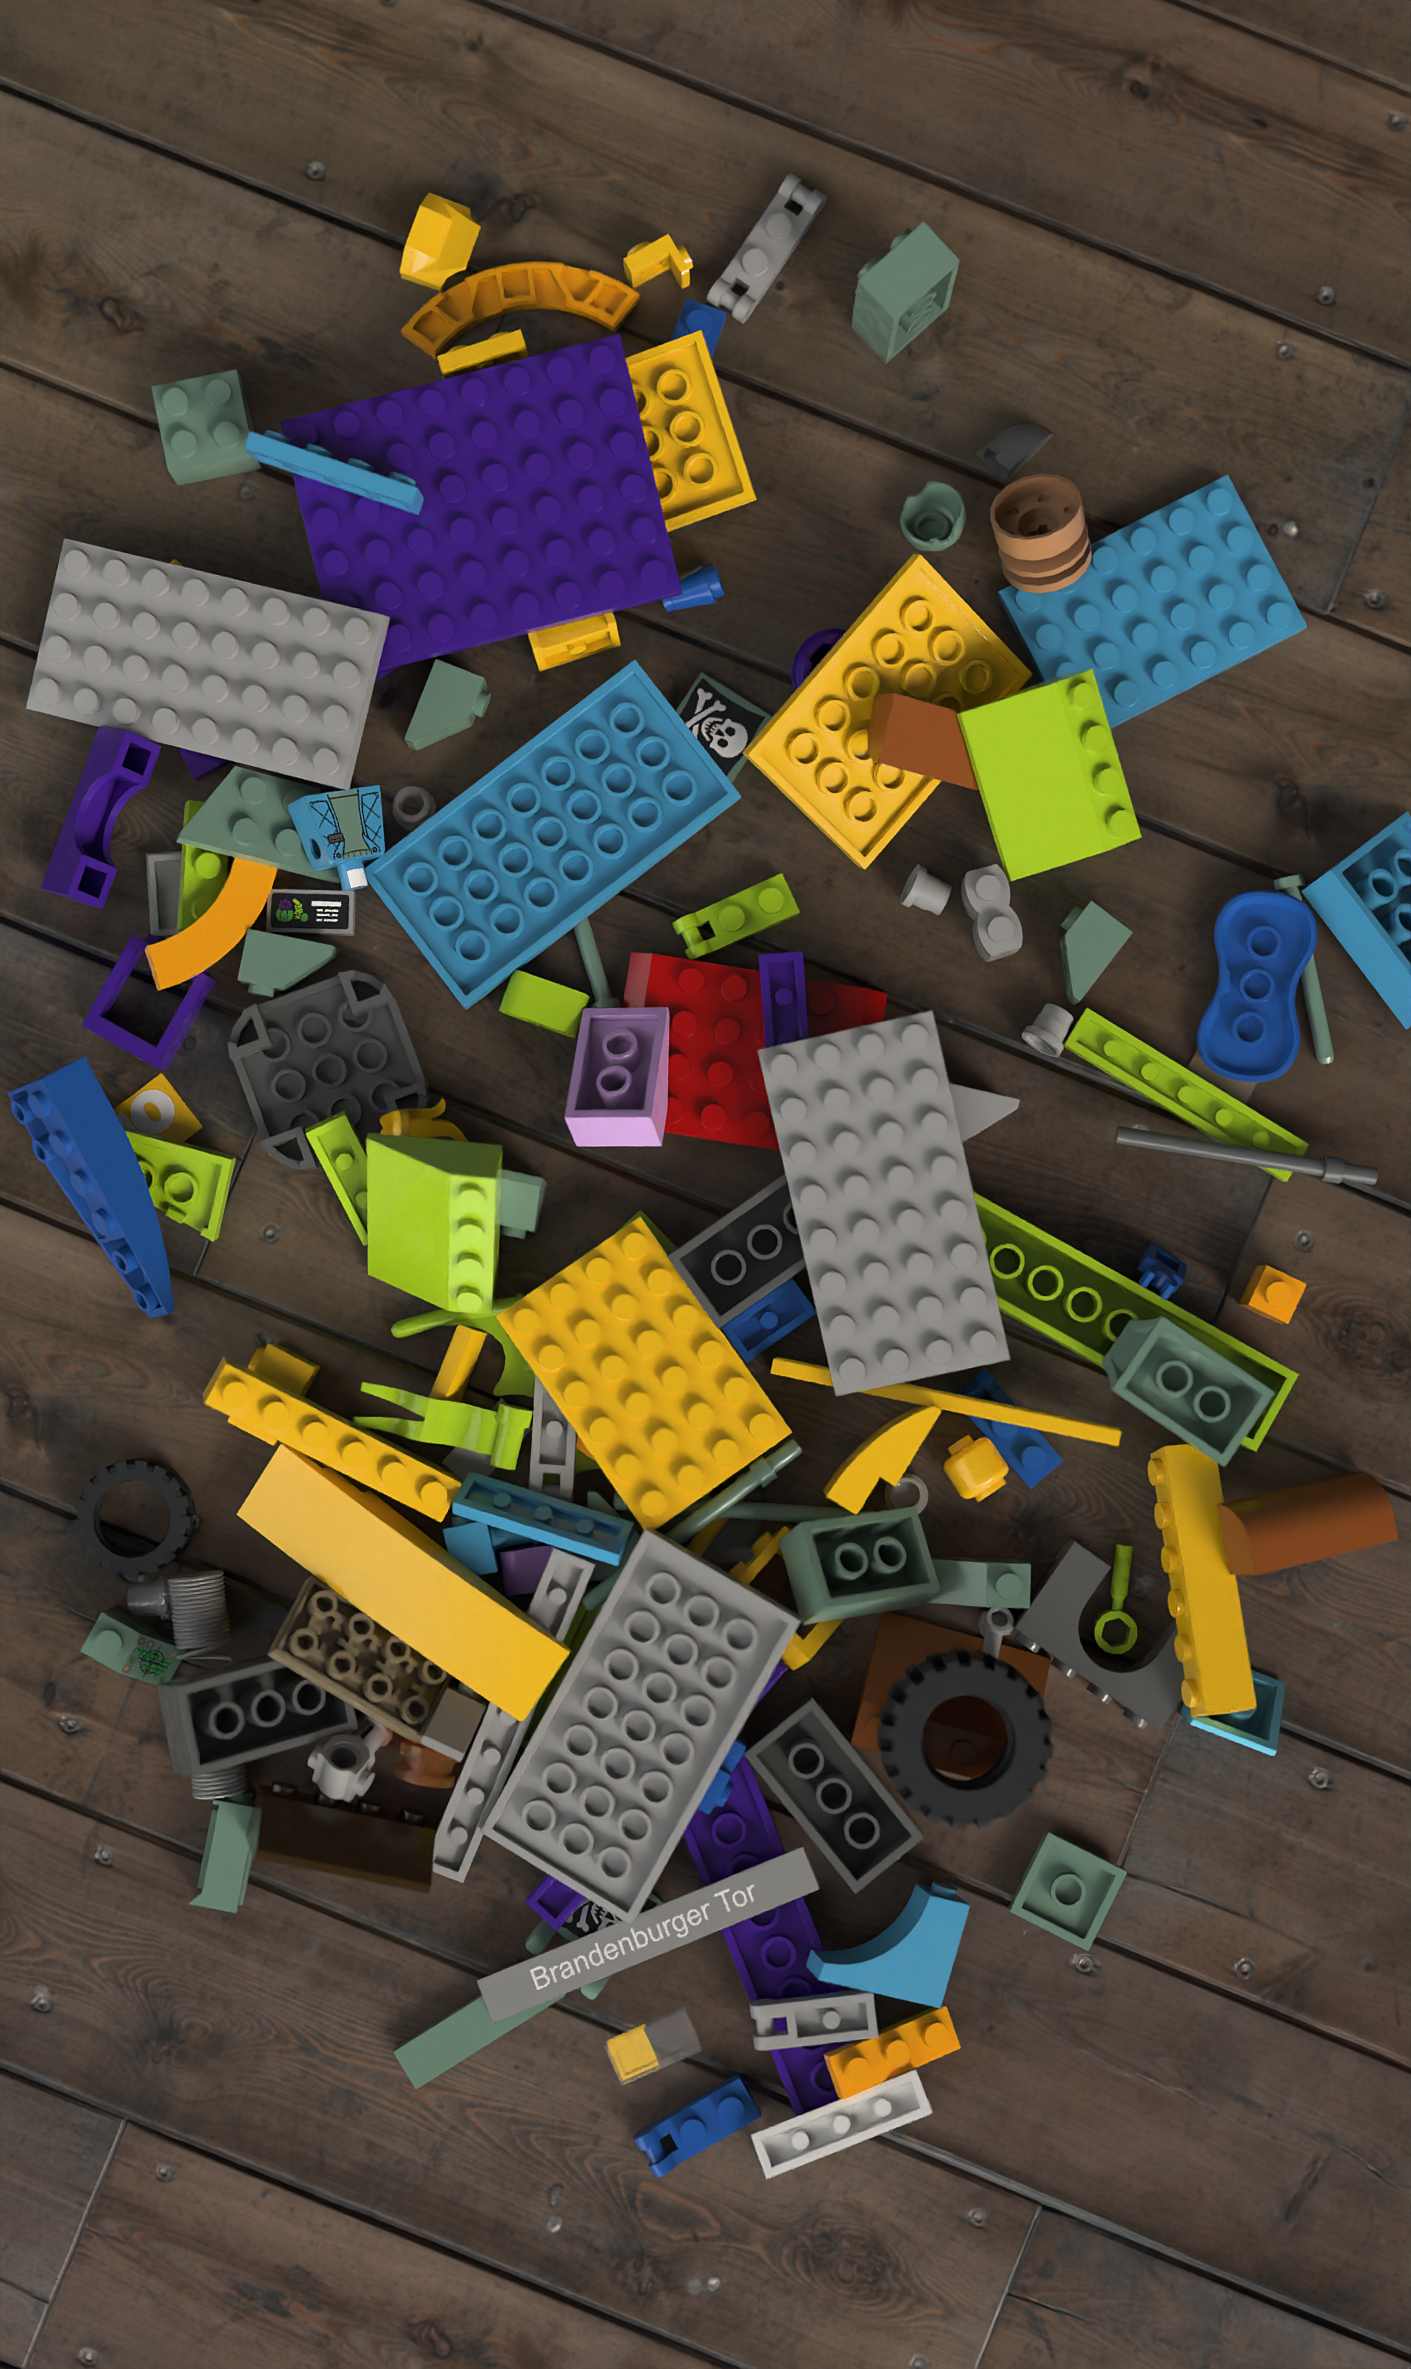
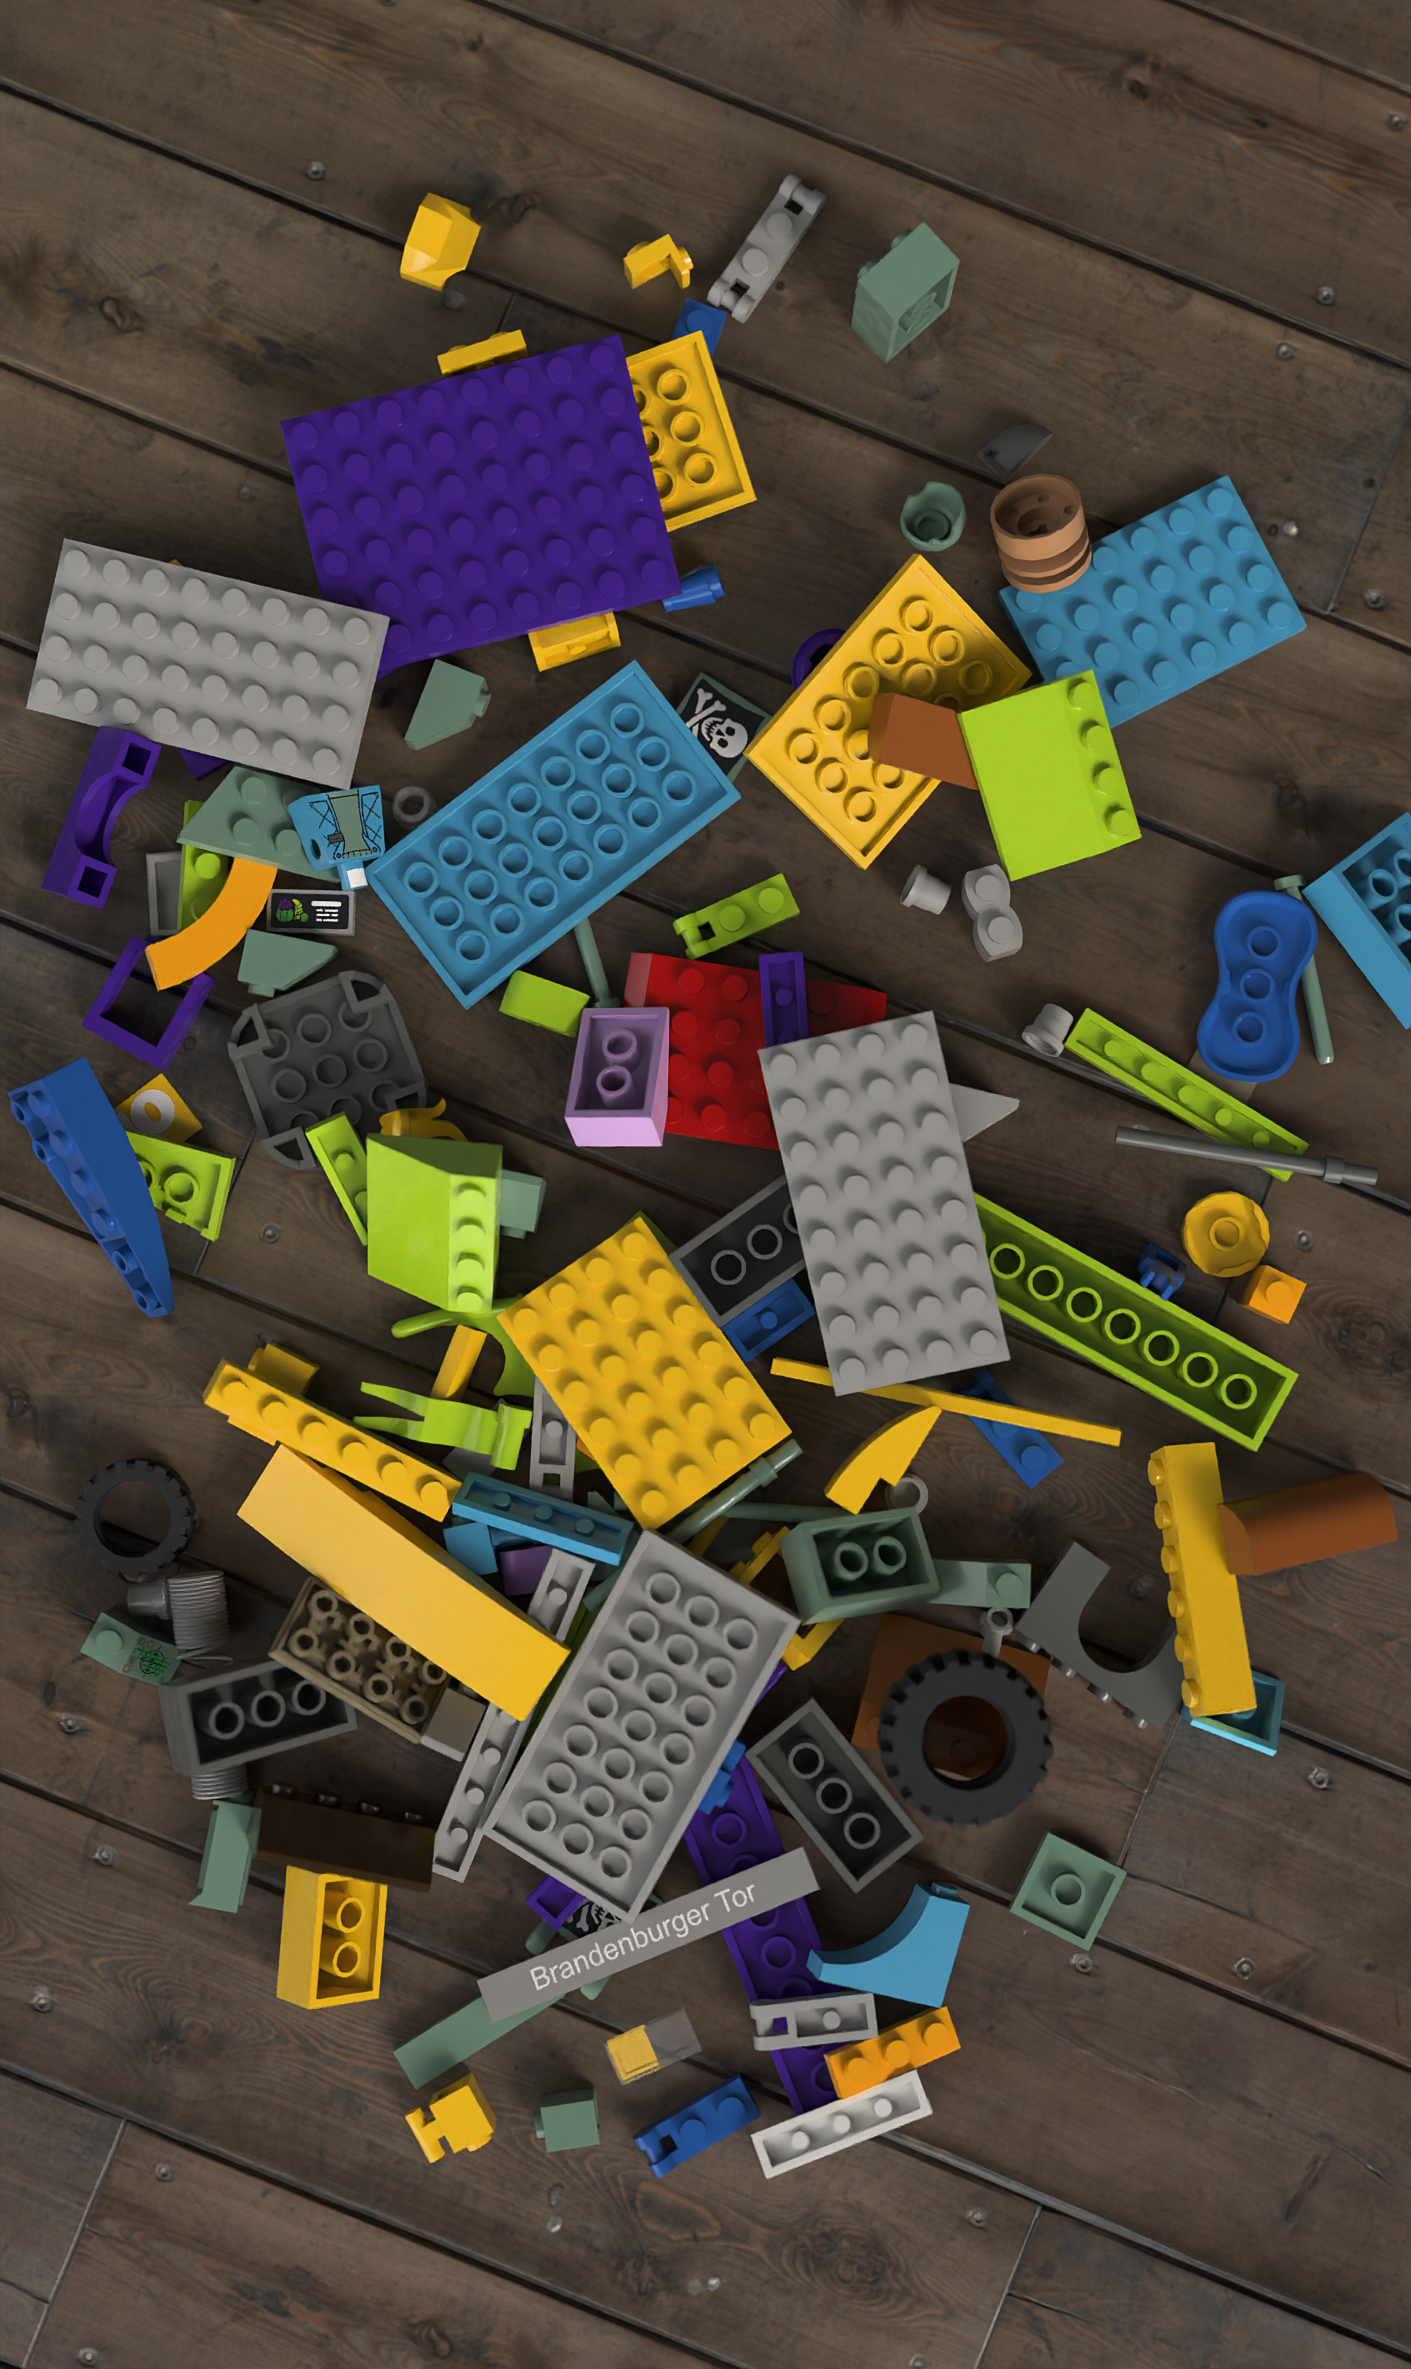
sand green brick [151,369,261,486] -> none
dark azure plate [244,430,424,515] -> none
light grey connector [308,1713,393,1802] -> none
clear orange wheel [394,1738,459,1788] -> none
light orange tile [401,261,640,360] -> none
yellow head [943,1434,1008,1502] -> none
sand green slope [1059,901,1133,1006] -> none
lime piece [1092,1544,1138,1654] -> none
sand green slope [1101,1316,1275,1467] -> none
none -> yellow slope [276,1866,388,2009]
none -> yellow brick [404,2072,497,2163]
none -> sand green brick [534,2087,601,2152]
none -> yellow tile [1181,1191,1270,1278]

